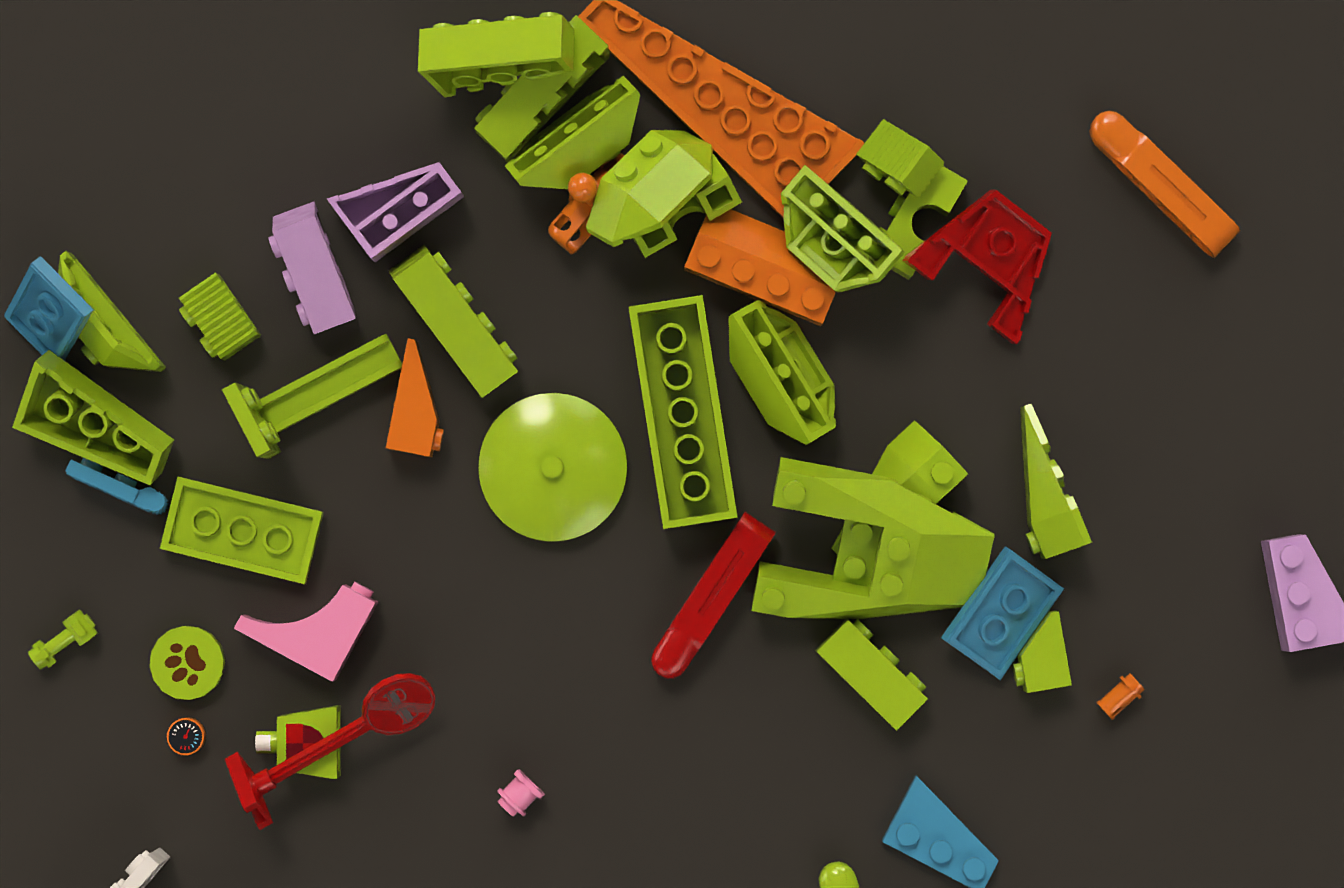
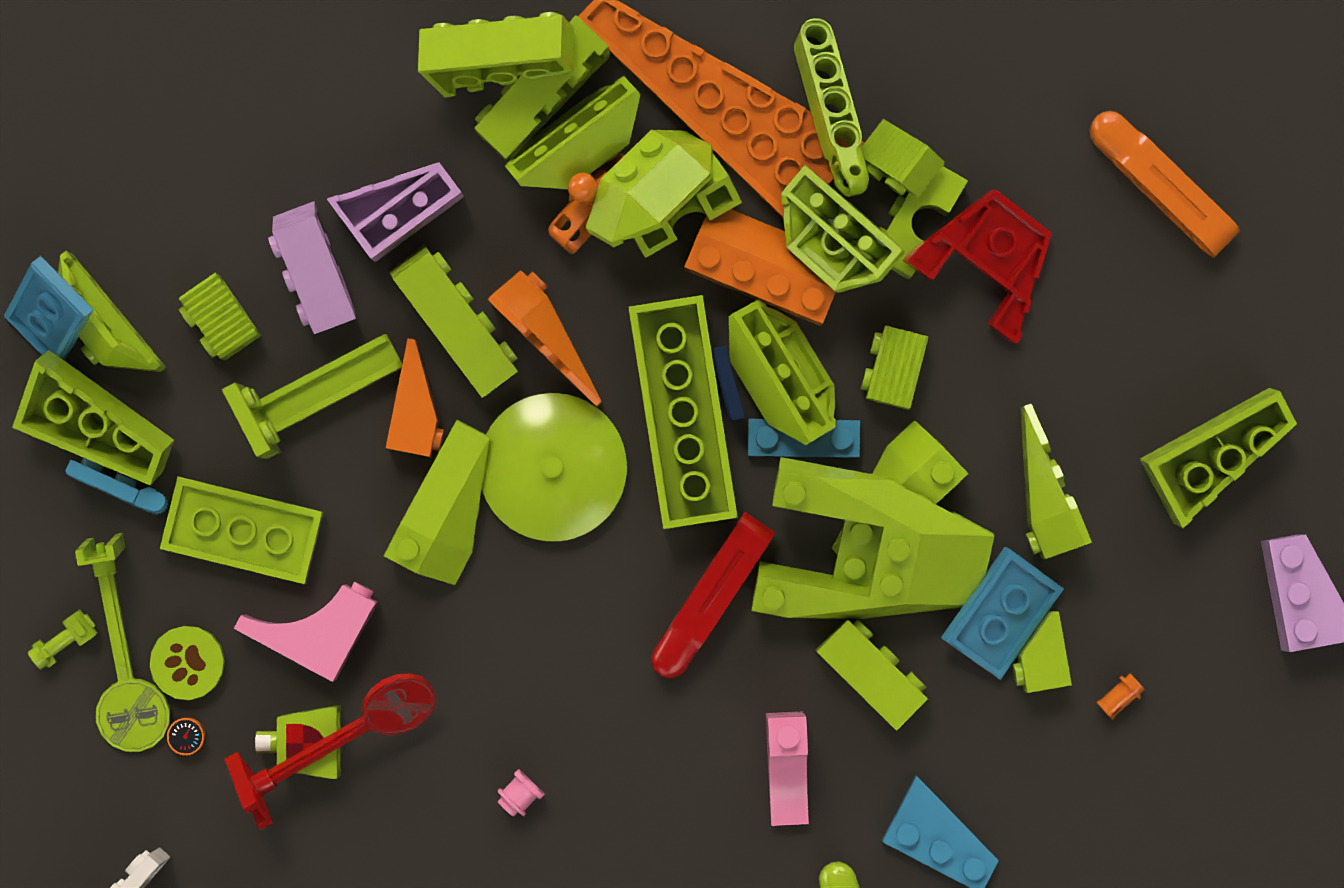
none -> lime piece [75,533,170,752]
none -> lime wedge [384,420,490,585]
none -> orange wedge [487,270,602,407]
none -> dark blue tile [711,345,745,422]
none -> dark azure plate [748,419,860,458]
none -> bright pink arch [766,711,809,826]
none -> lime piece [794,18,869,197]
none -> lime brick [861,326,928,410]
none -> lime wedge [1140,388,1297,529]

